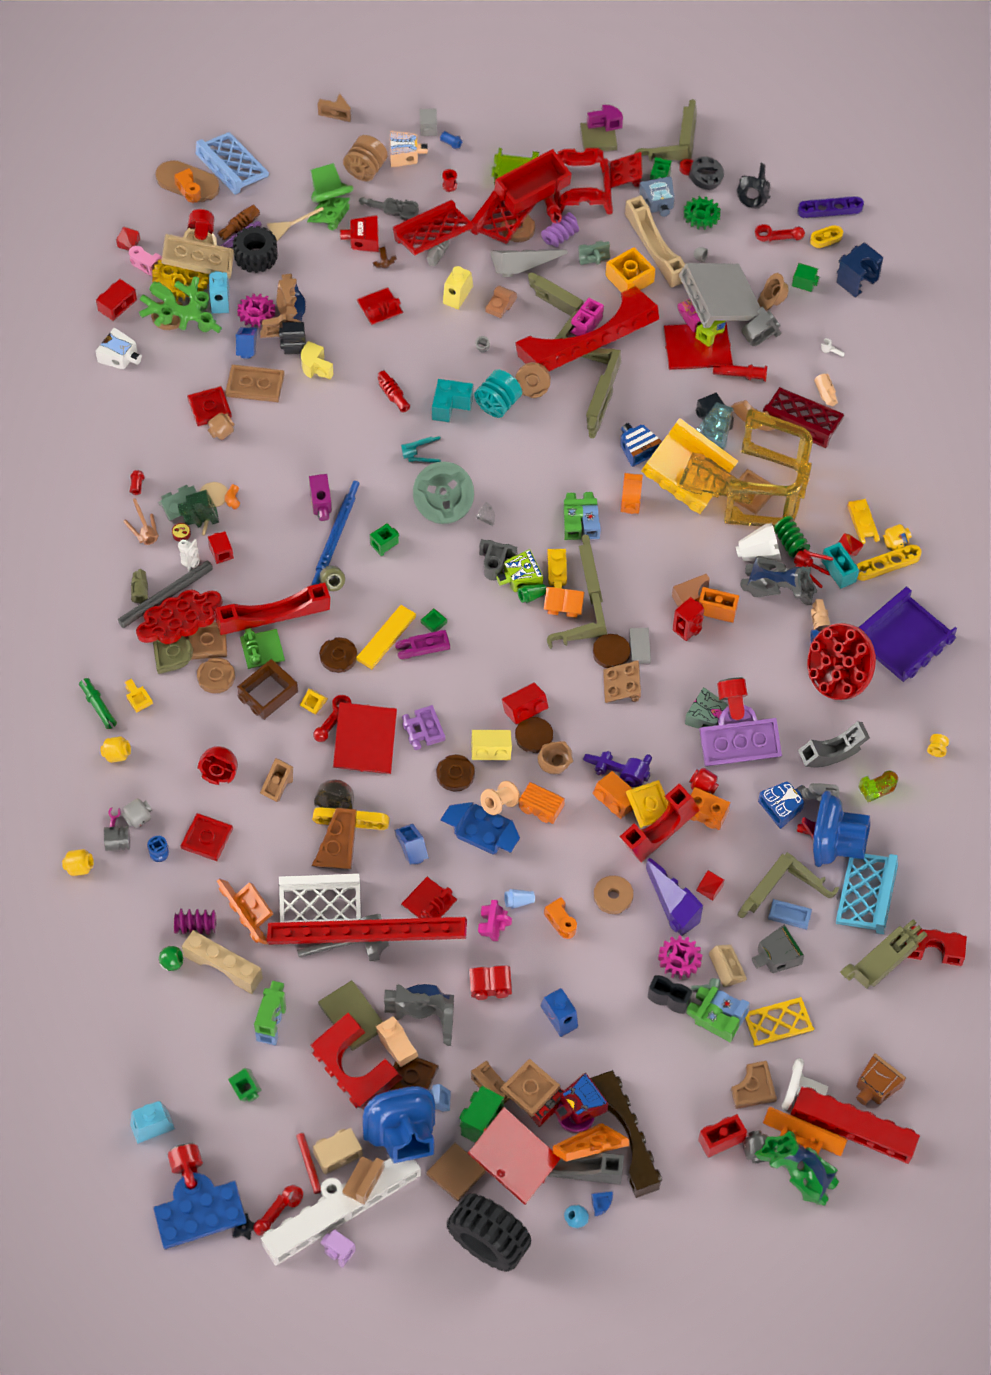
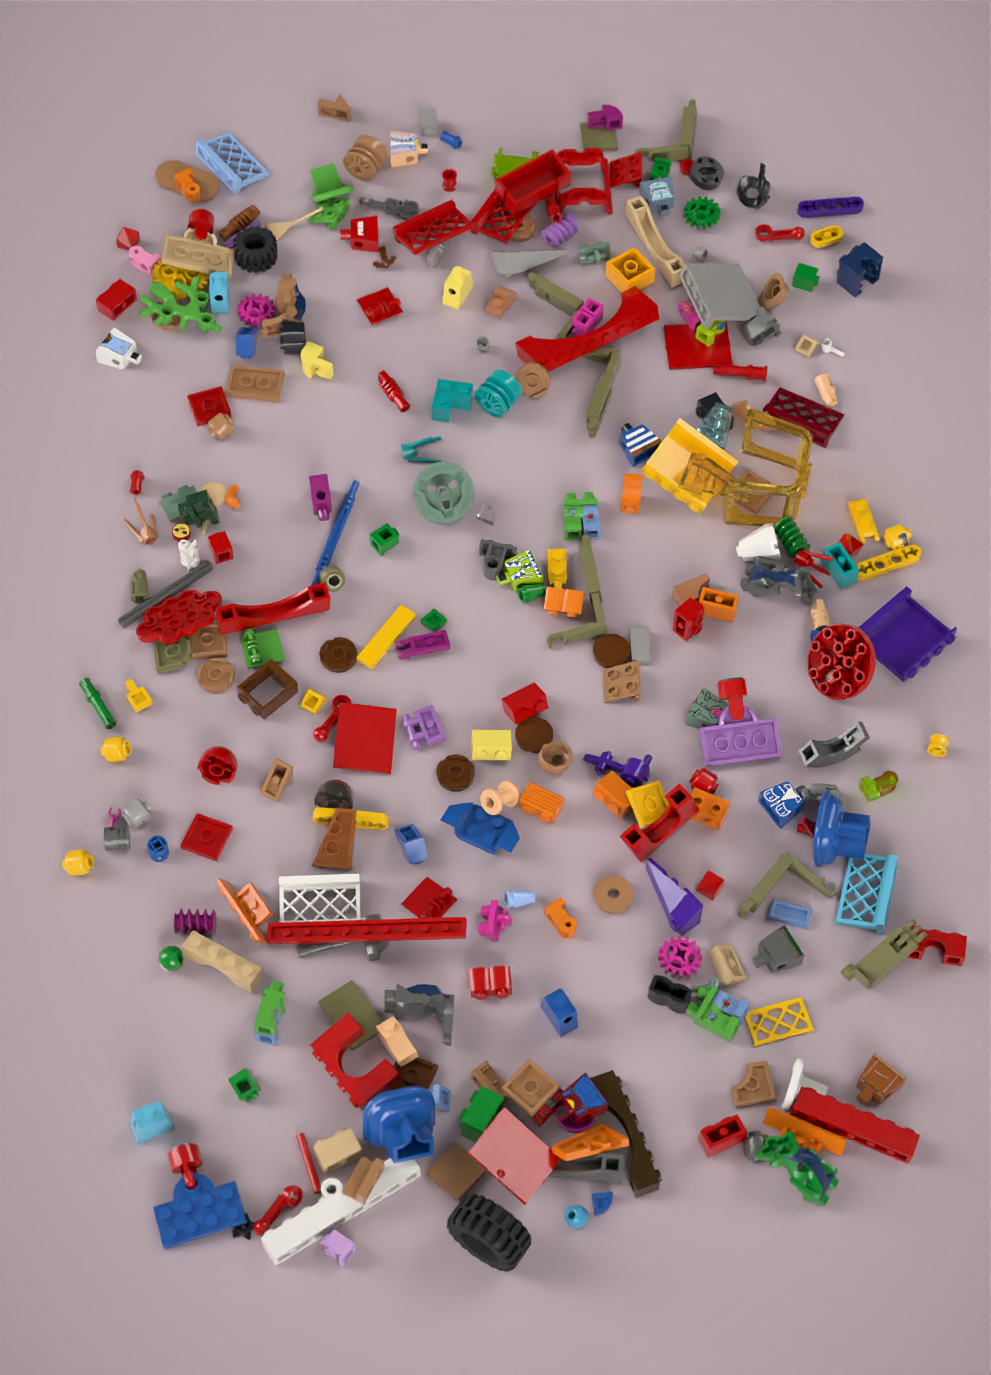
none -> tan slope [794,334,819,358]

